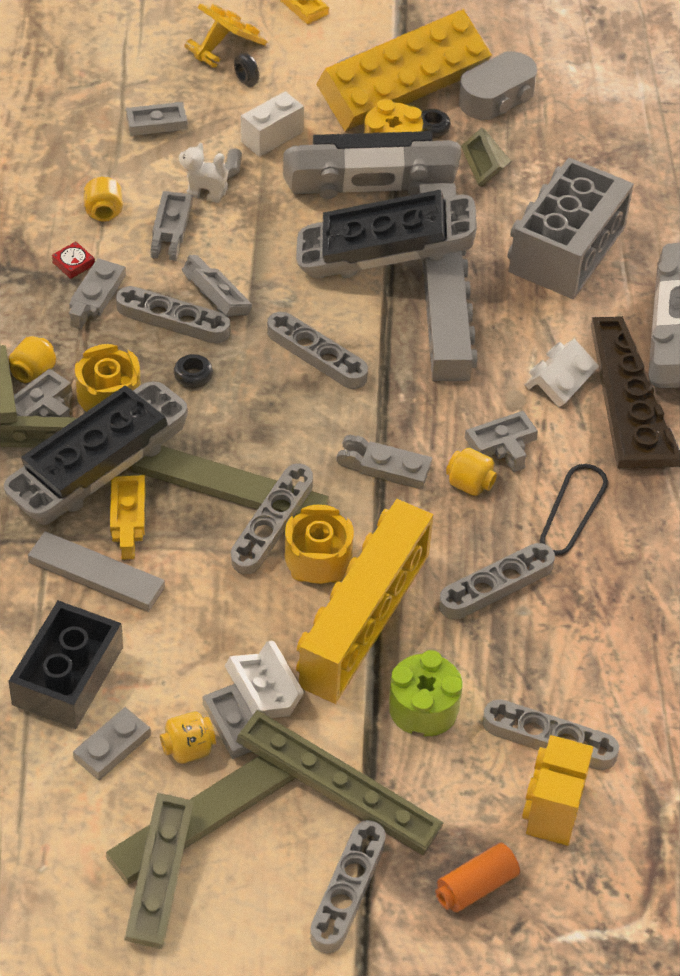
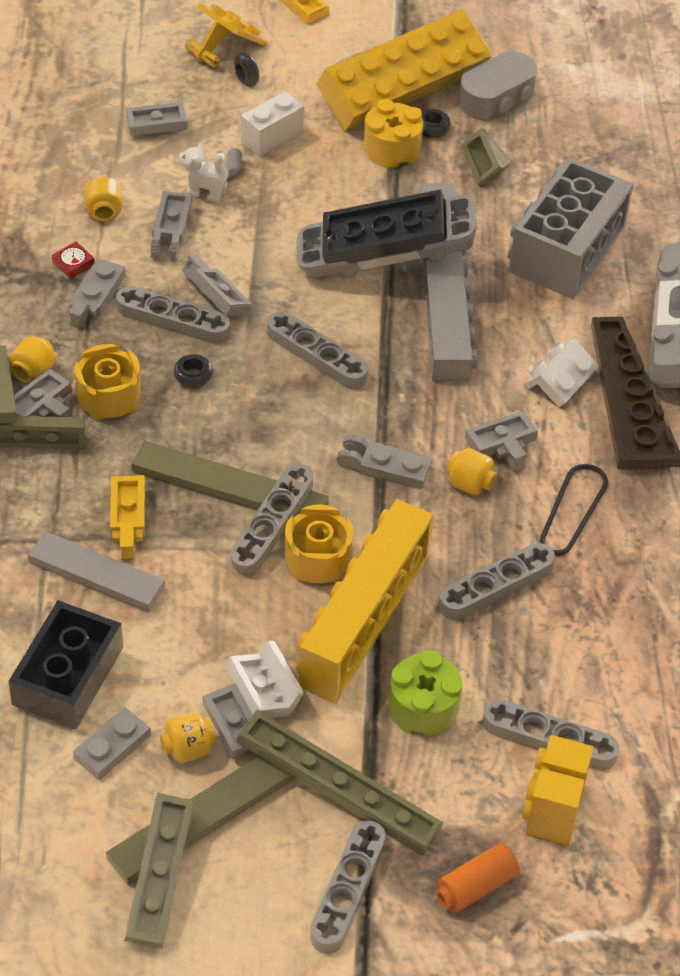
black piece [4,381,188,525] -> none
piece [283,131,461,199] -> none

